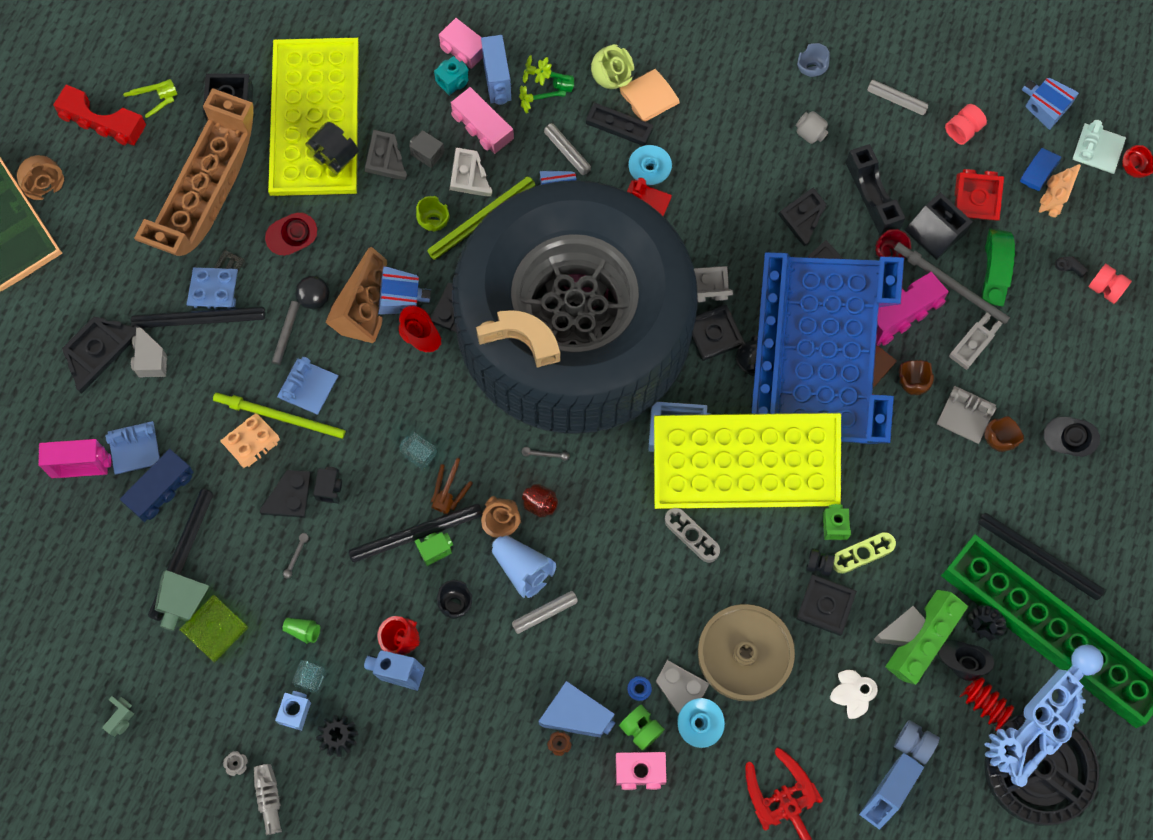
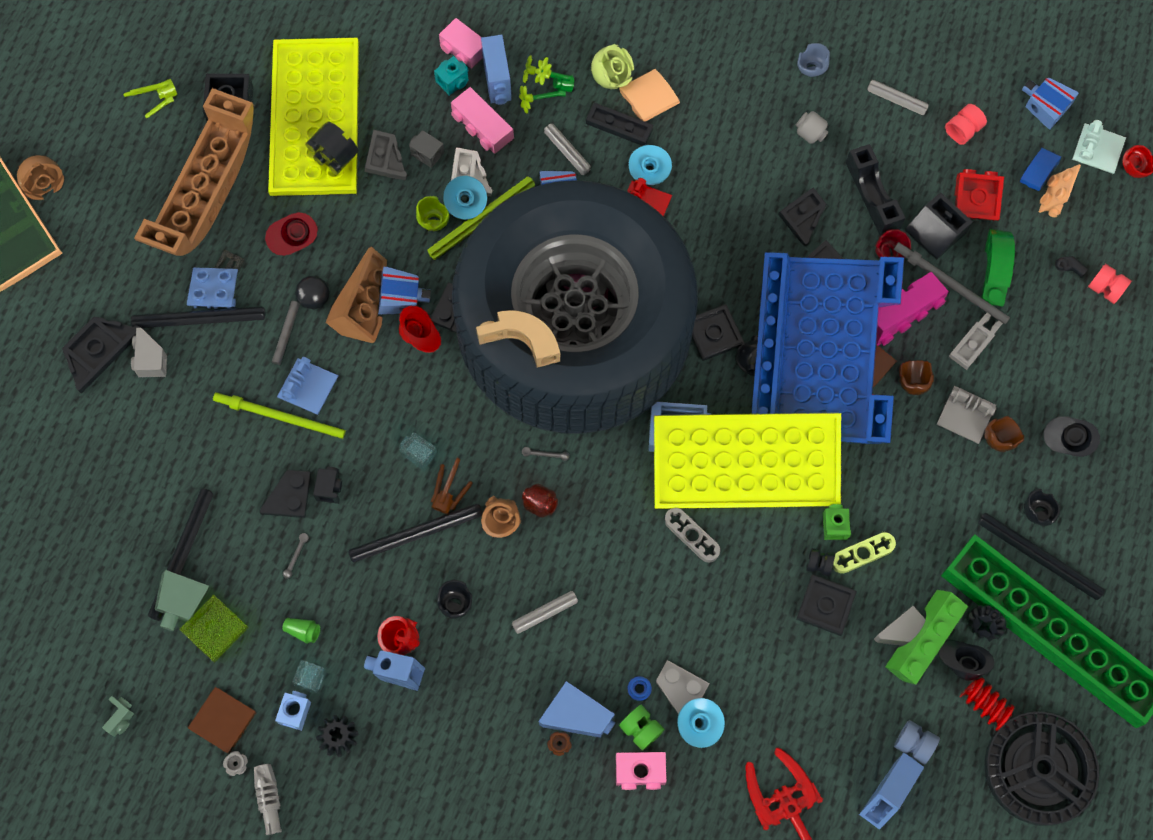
dark pink window [39,439,112,478] -> none
red arch [53,85,146,146] -> none
medium blue hinge [106,421,160,475] -> none
dark blue brick [120,449,193,523] -> none
light nougat hinge [220,413,280,468] -> none
bright green brick [415,532,453,566] -> none
light blue cone [492,535,556,598] -> none
light grey bracket [694,266,733,302] -> none
dark tan dish [698,604,795,701] -> none
white plate [830,670,878,719] -> none
light blue arm [985,644,1103,787] -> none
none -> reddish brown tile [188,687,257,754]
none -> medium azure dish [443,176,487,220]
none -> black hair [1024,489,1060,526]

